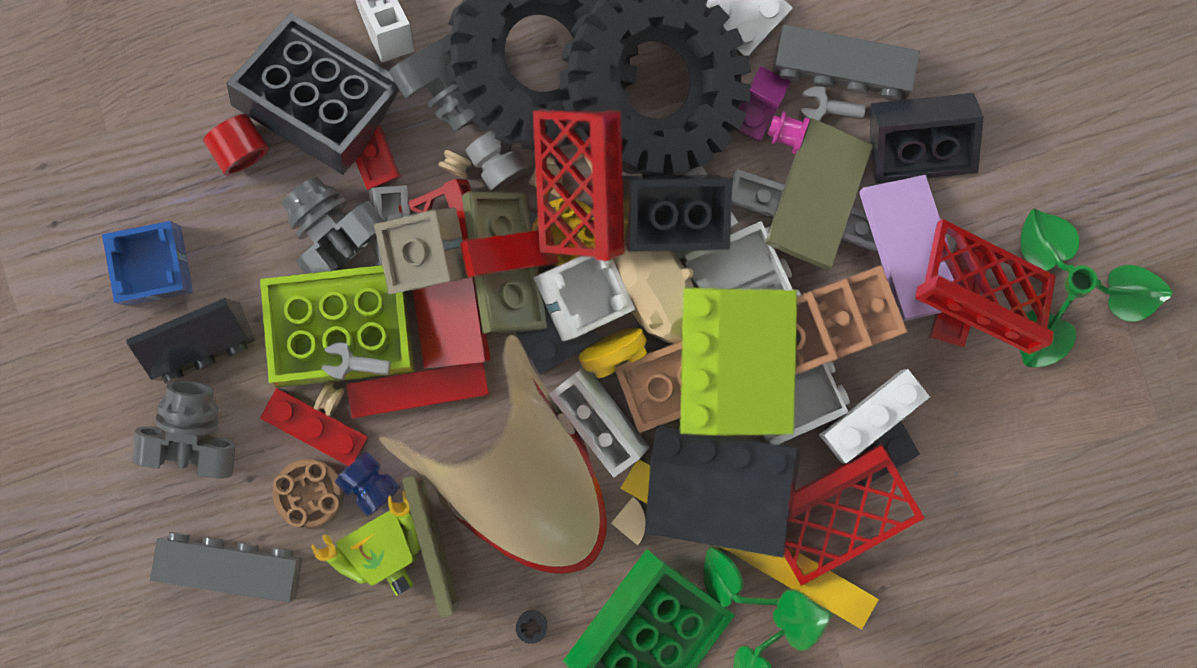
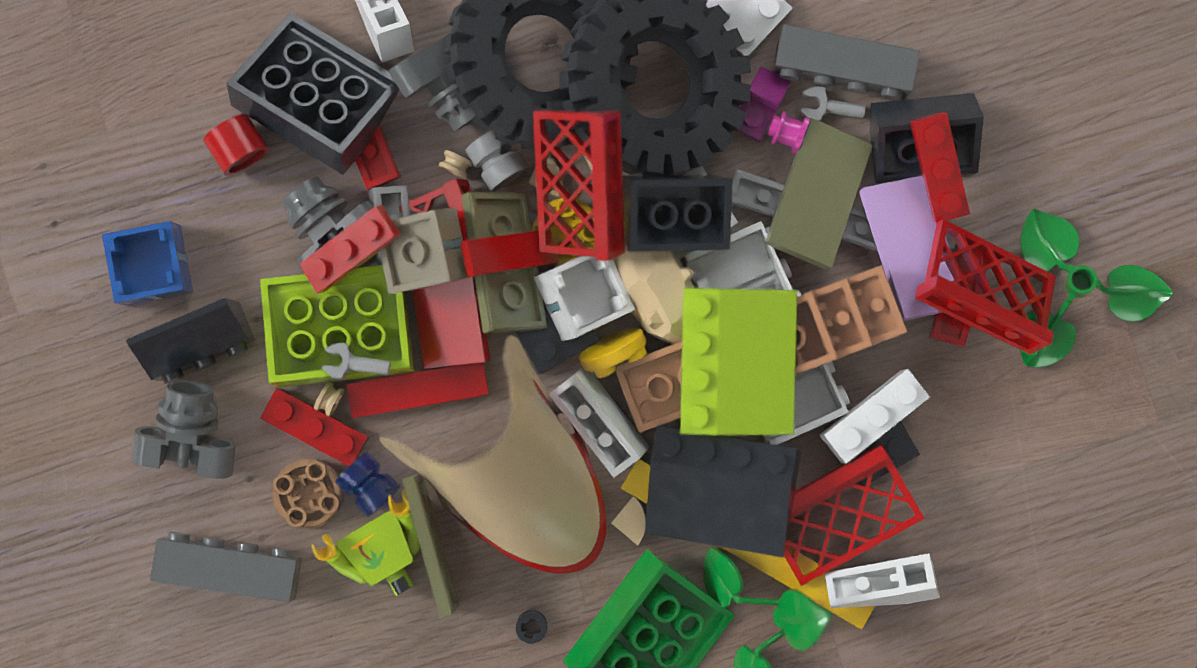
none -> plate [300,205,401,294]
none -> white slope [825,554,940,608]
none -> red plate [910,111,970,224]

